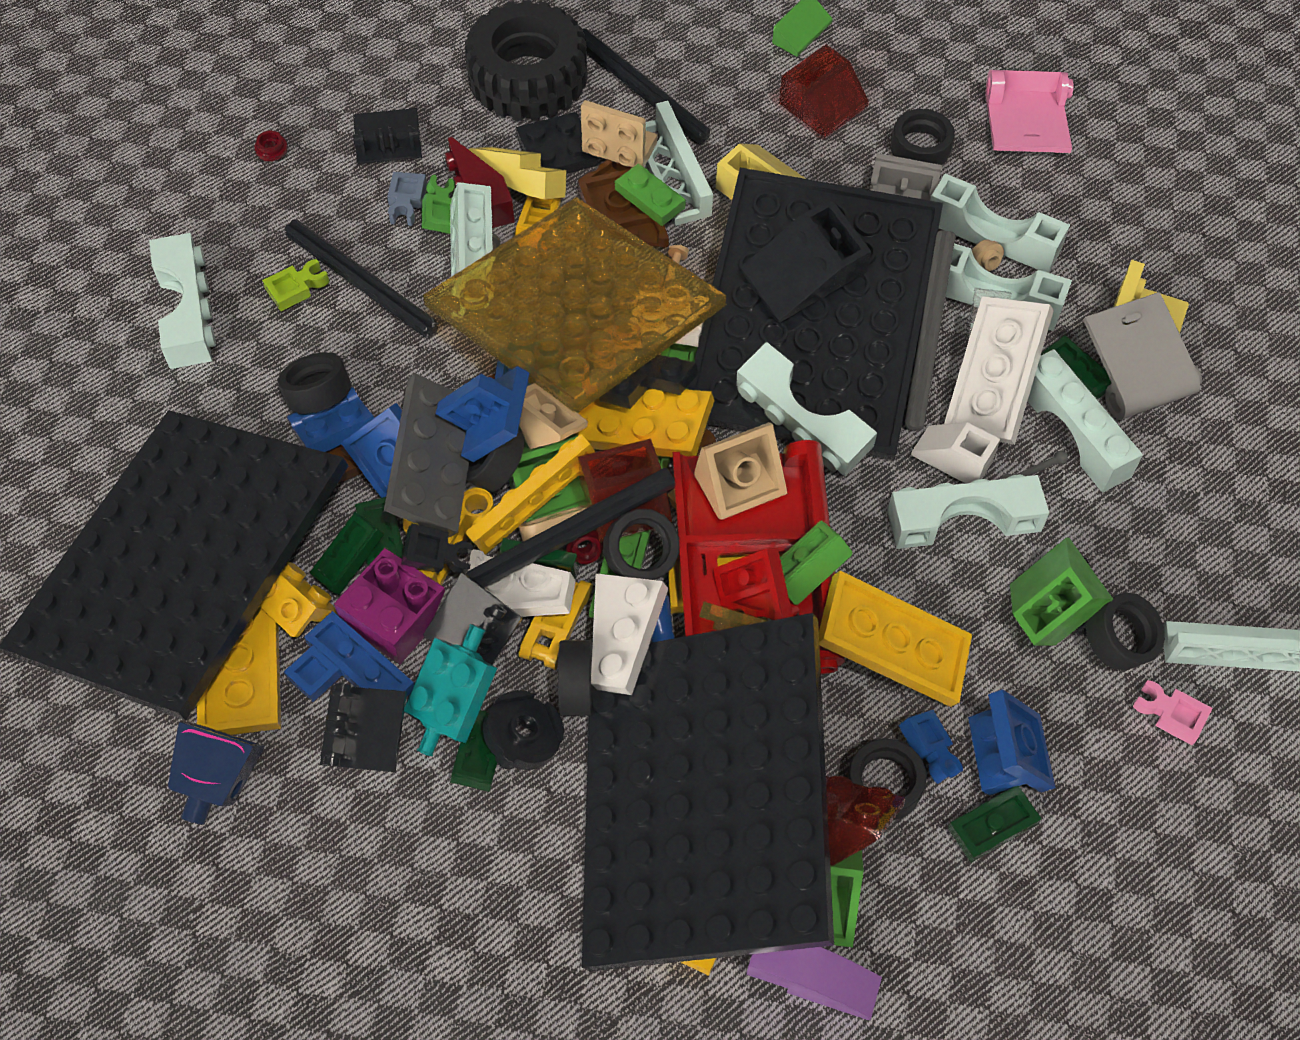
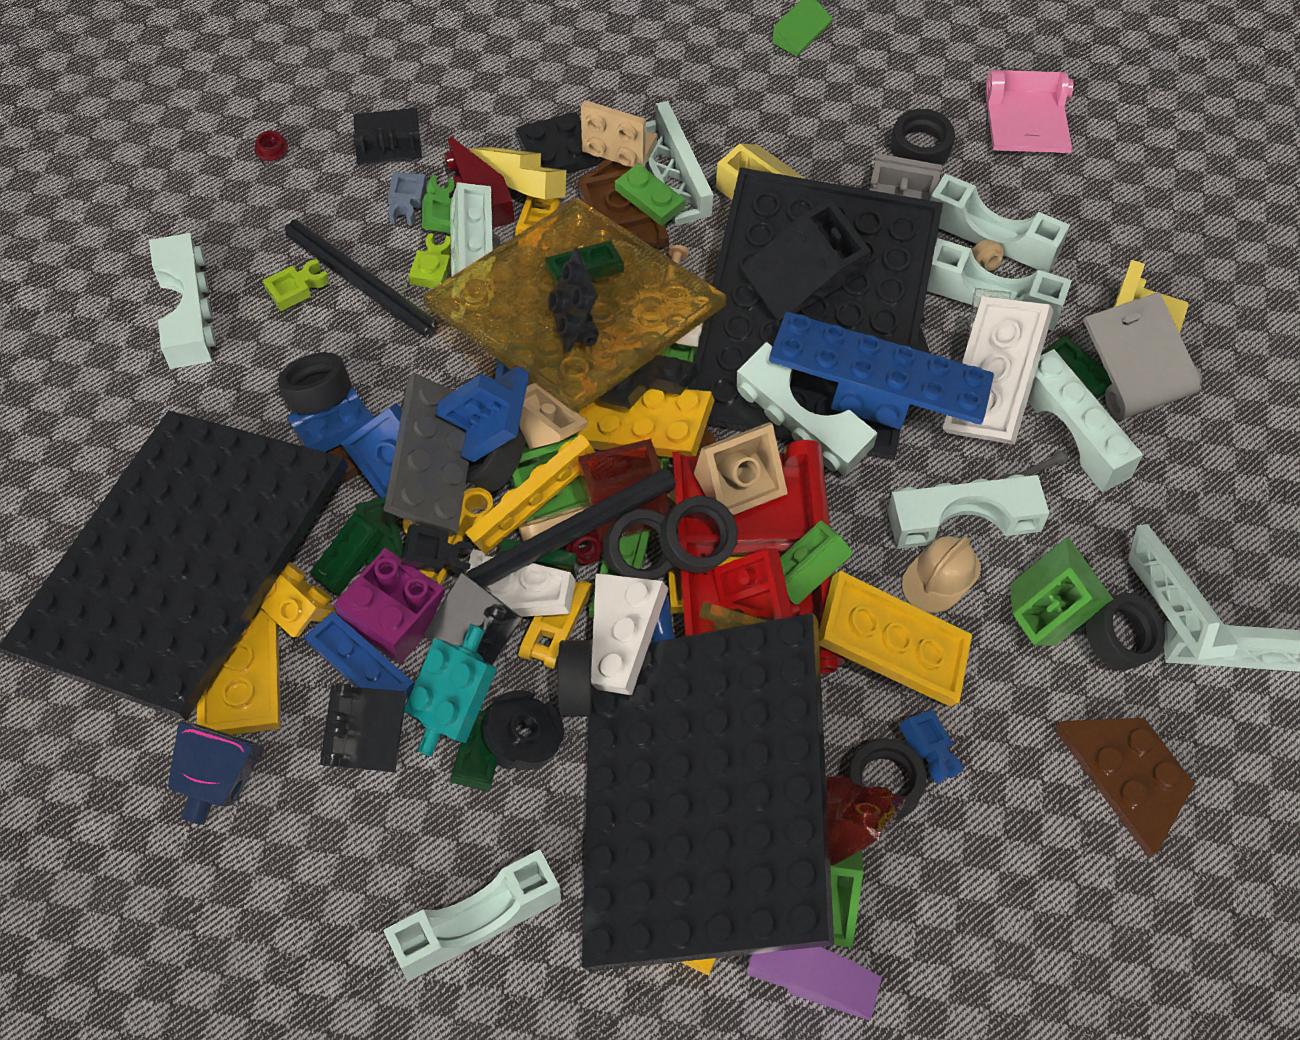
blue plate [284,645,342,702] -> none
black tyre [465,0,587,121] -> none
black axle [582,28,711,144] -> none
clear red slope [779,44,869,138] -> none
dark grey axle [904,230,956,431] -> none
white slope [911,422,1000,483] -> none
dark green plate [948,786,1042,863] -> none
blue bracket [968,689,1056,796] -> none
bright pink plate [1133,680,1213,745] -> none
none -> light aqua arch [383,849,562,982]
none -> lime plate [408,233,451,290]
none -> dark green plate [545,240,624,286]
none -> black hinge [548,248,599,352]
none -> black tyre [659,495,738,573]
none -> blue bracket [769,312,994,430]
none -> tan piece [902,536,981,613]
none -> reddish brown wing [1055,718,1195,859]
none -> light aqua fence [1128,524,1238,660]

